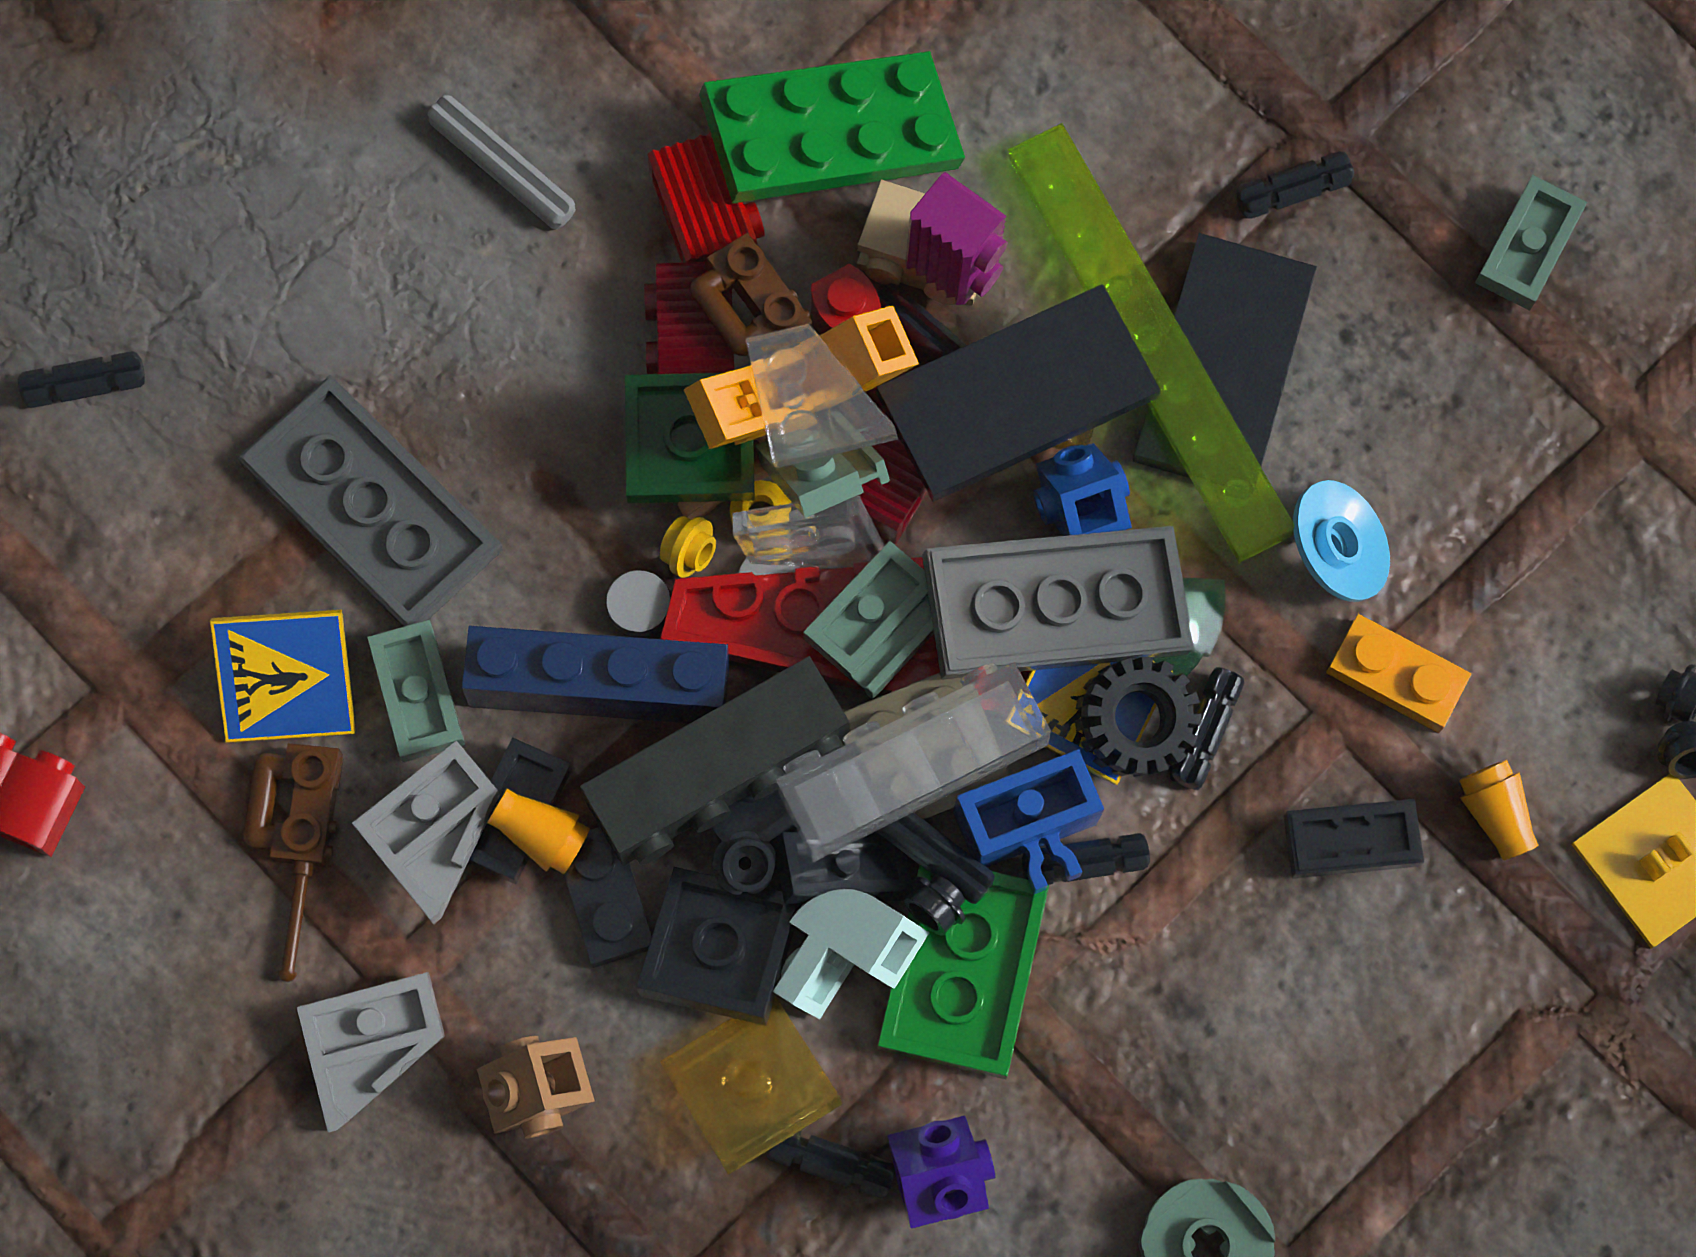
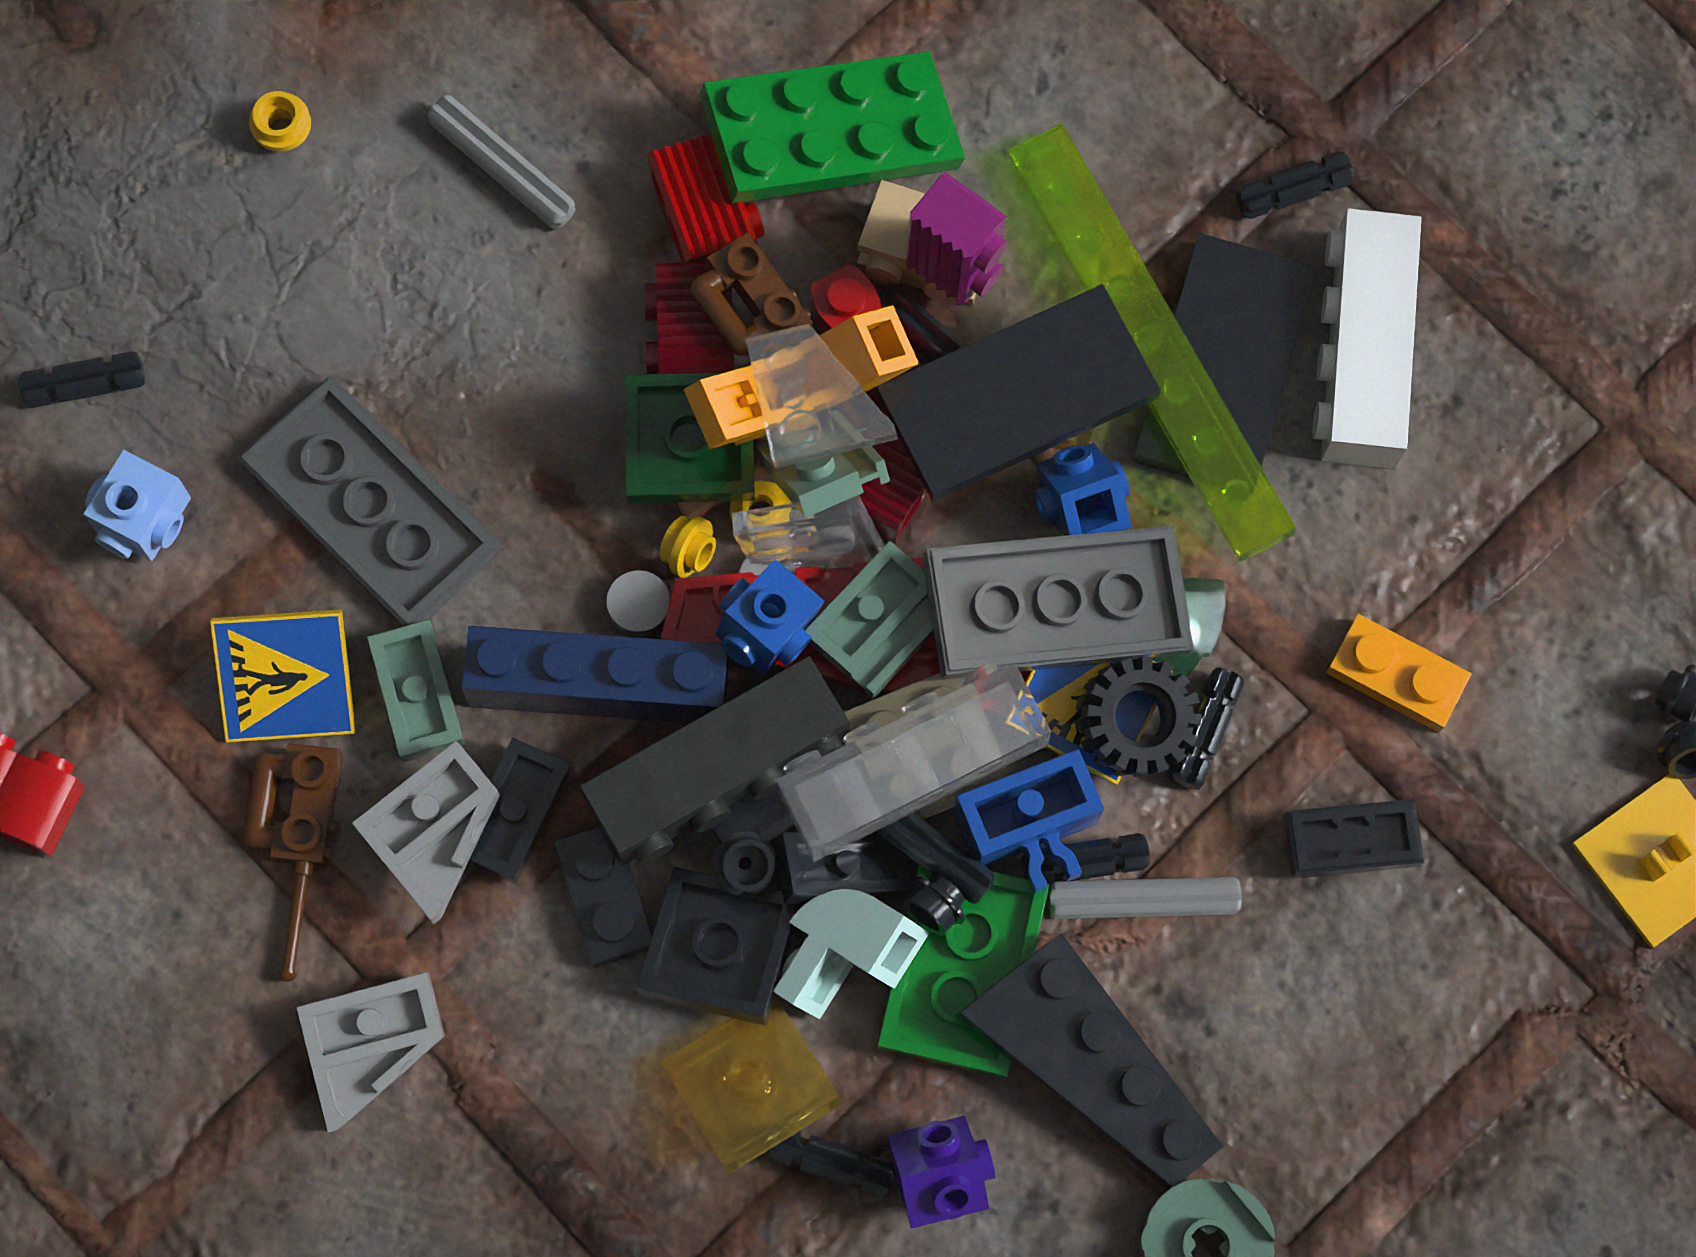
medium nougat brick [477,1036,595,1139] -> none
light orange cone [487,789,590,874] -> none
medium azure dish [1293,480,1390,602] -> none
light orange cone [1459,760,1539,860] -> none
sand green plate [1475,175,1587,311] -> none
none -> light blue brick [83,450,191,562]
none -> yellow plate [249,91,311,152]
none -> blue brick [715,559,824,676]
none -> black wing [954,933,1223,1189]
none -> light grey axle [1048,877,1242,919]
none -> white brick [1312,208,1422,469]

